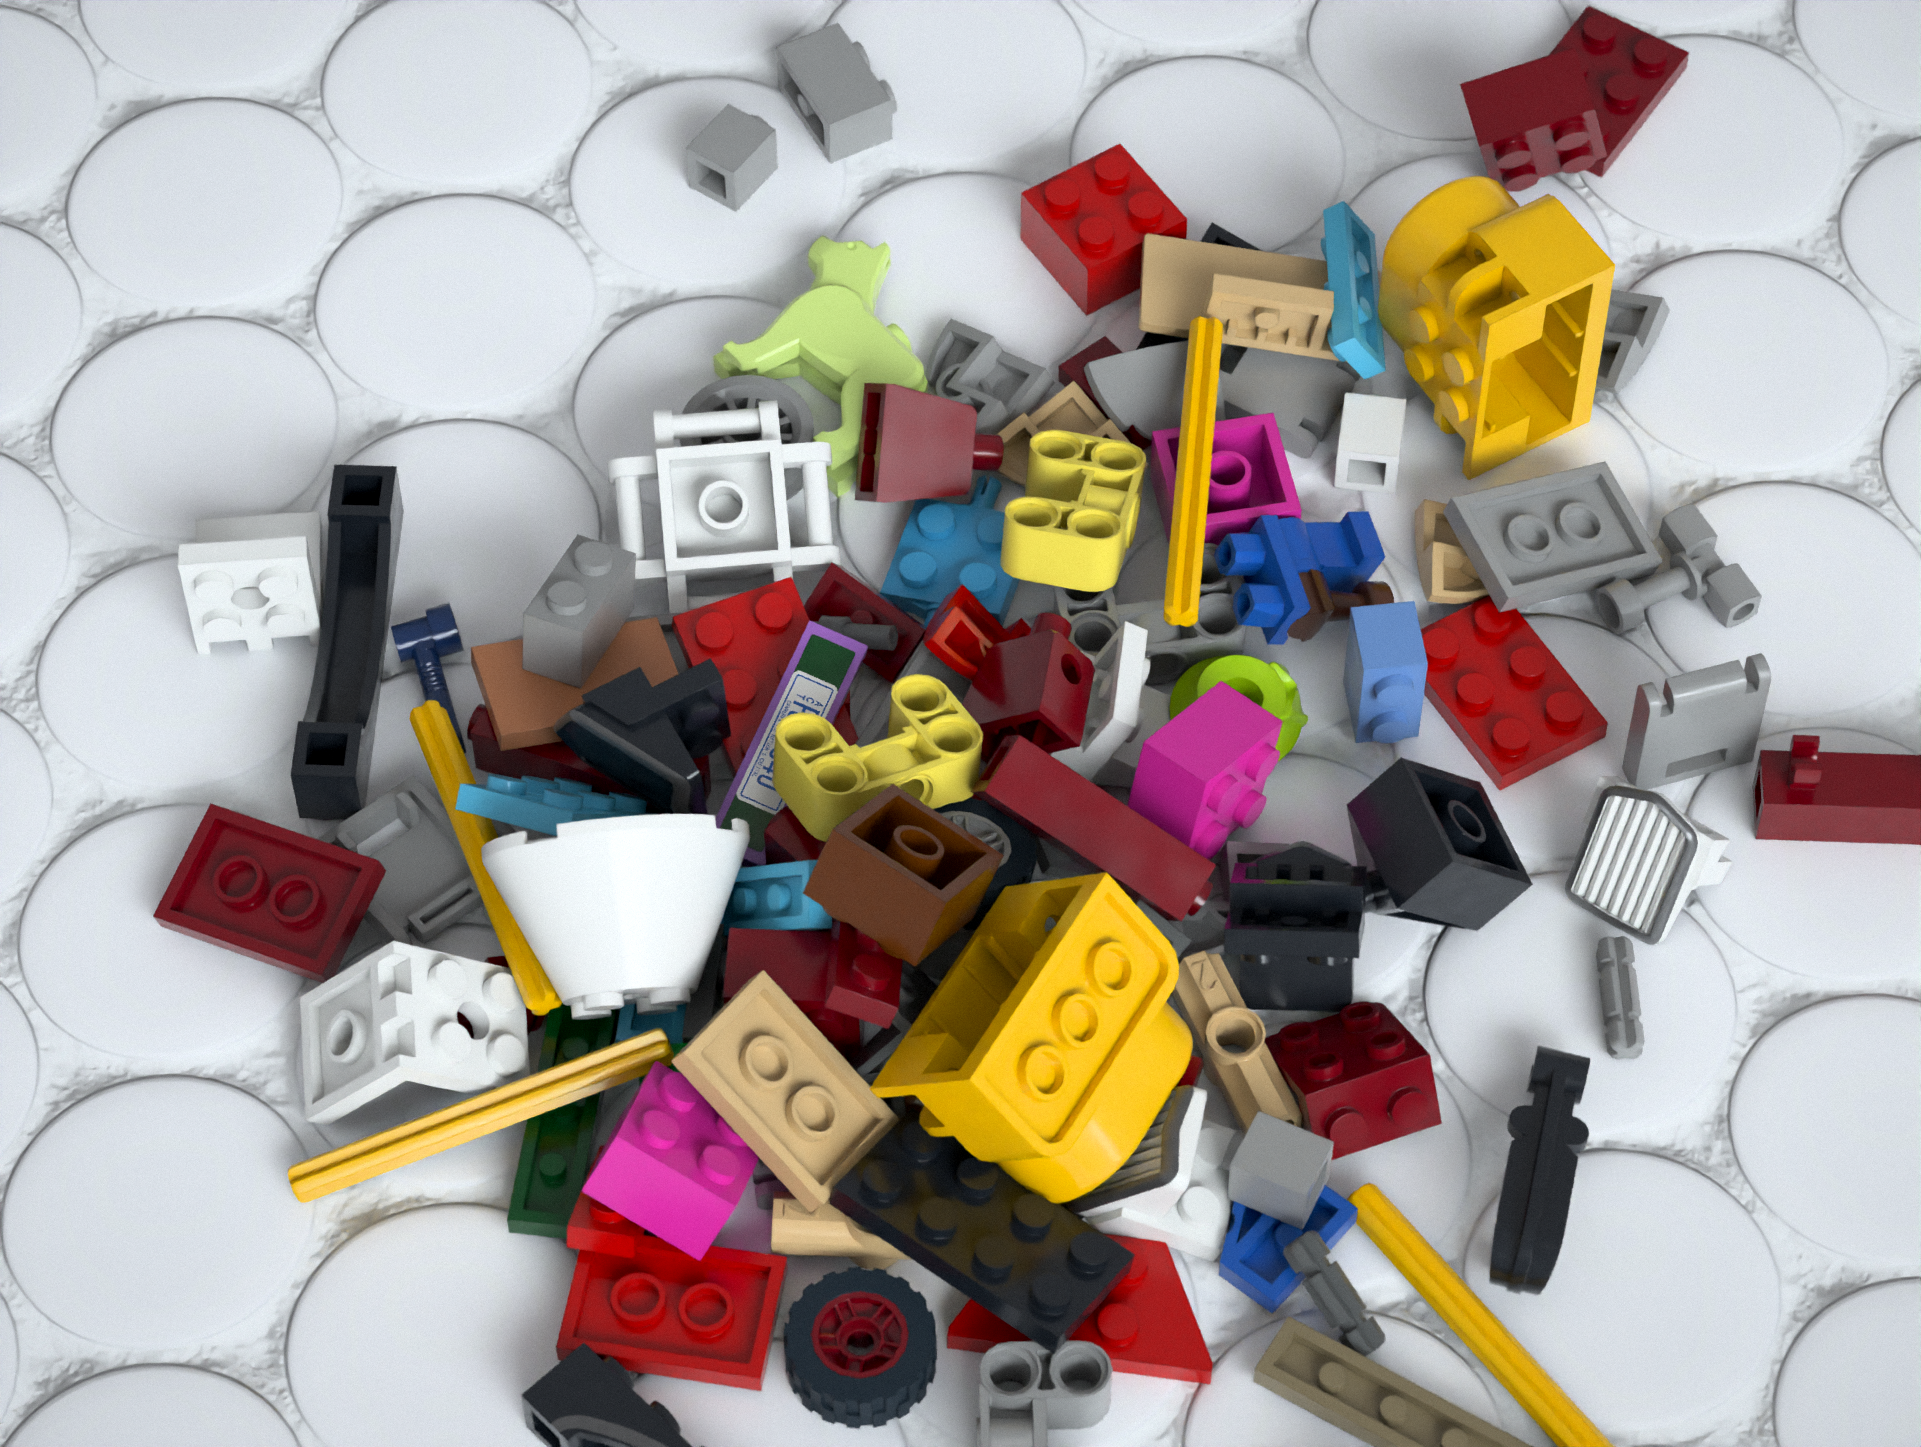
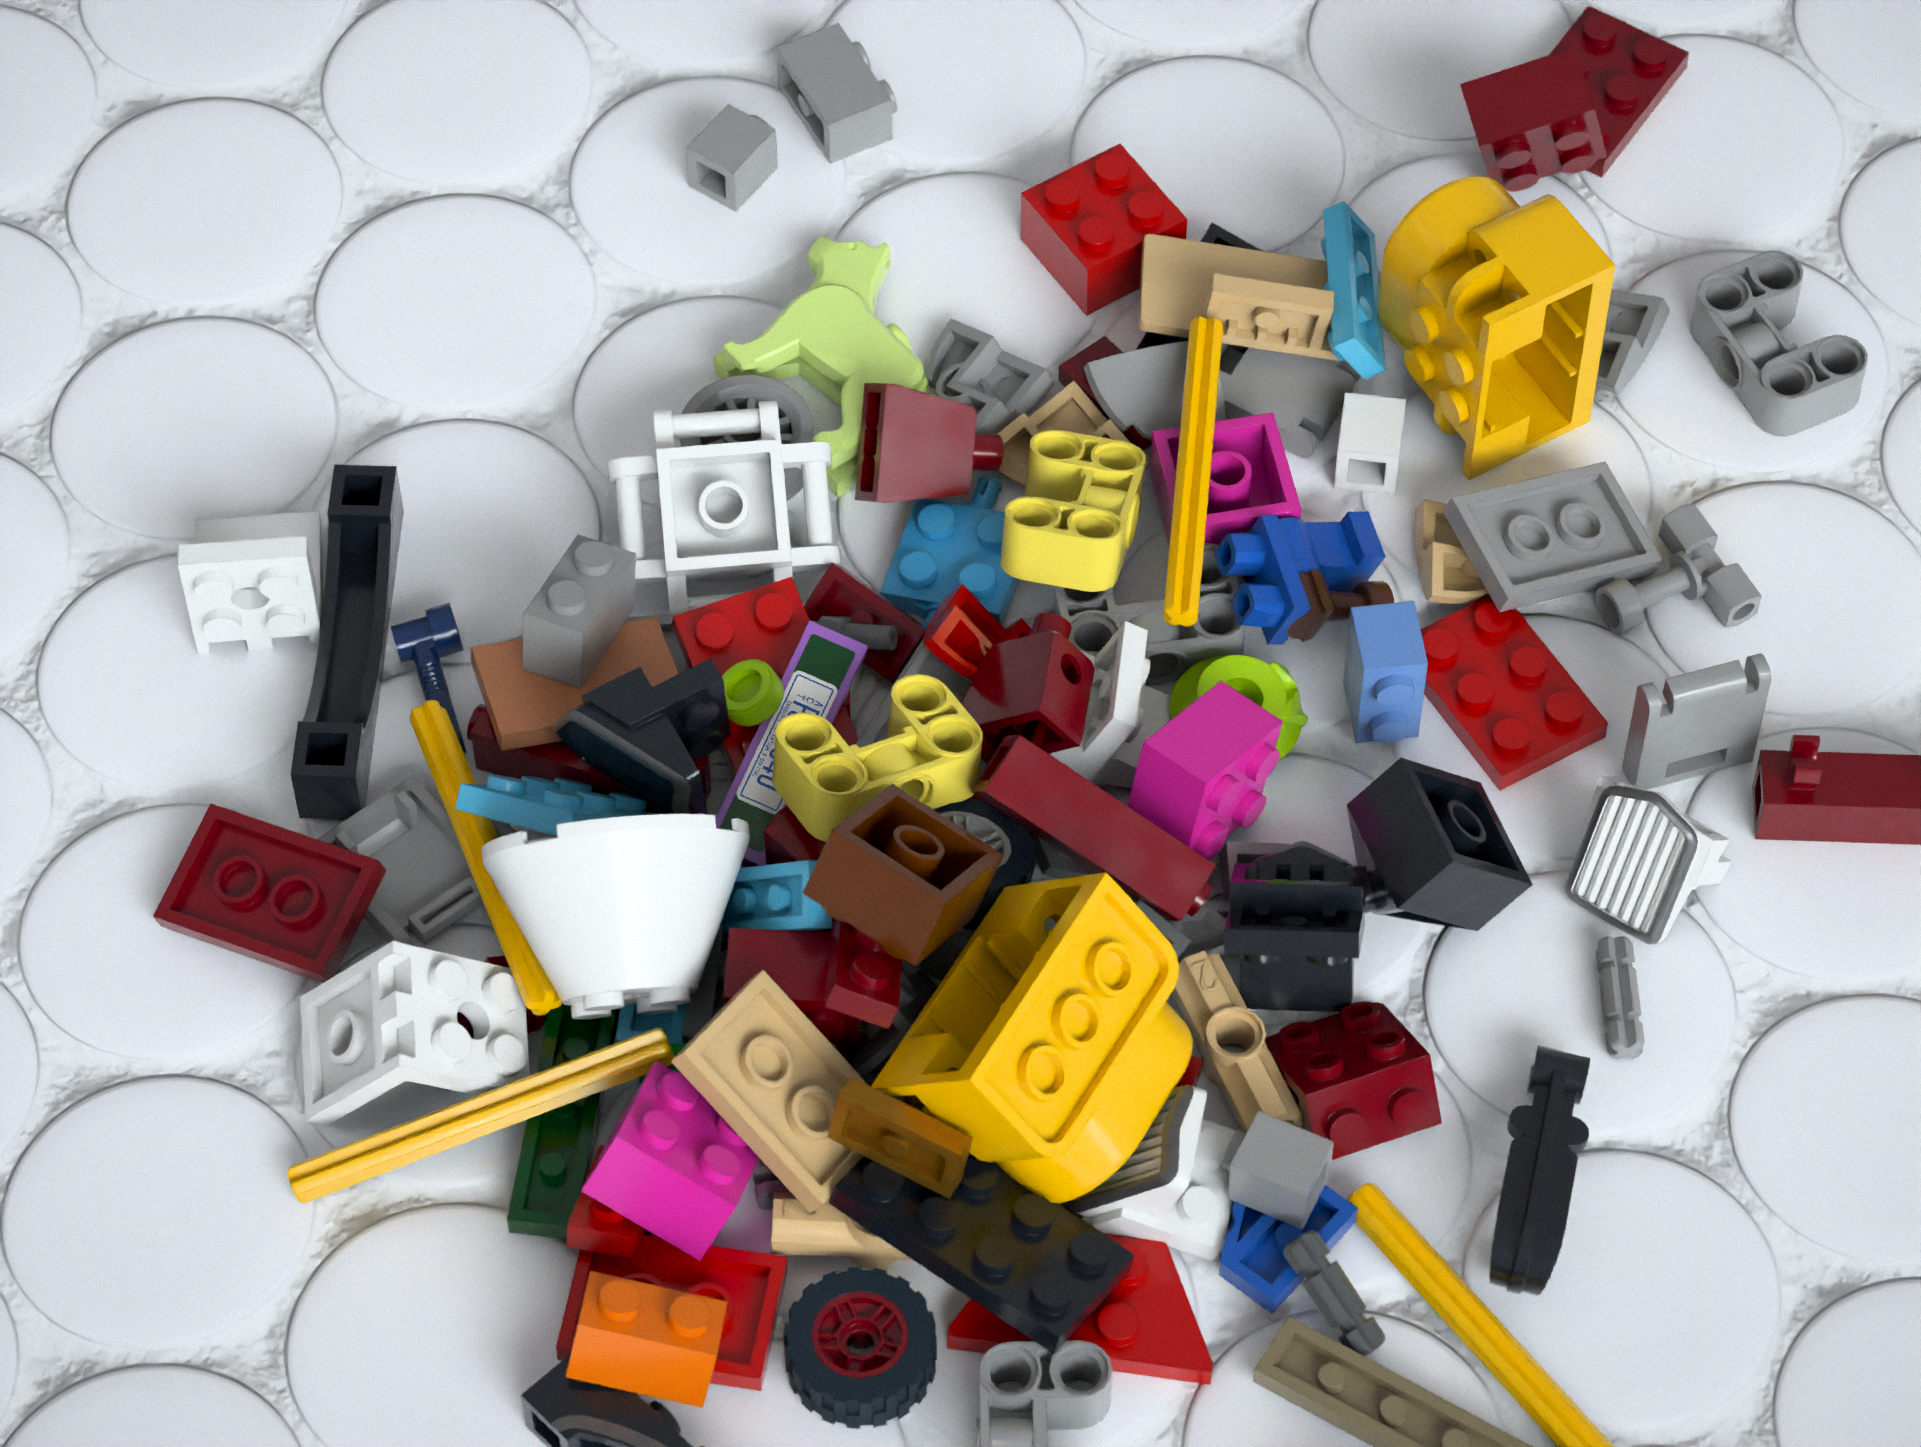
none -> orange brick [566,1271,728,1408]
none -> lime tile [722,659,784,726]
none -> pearl gold plate [828,1077,973,1199]
none -> light grey beam [1690,251,1868,437]

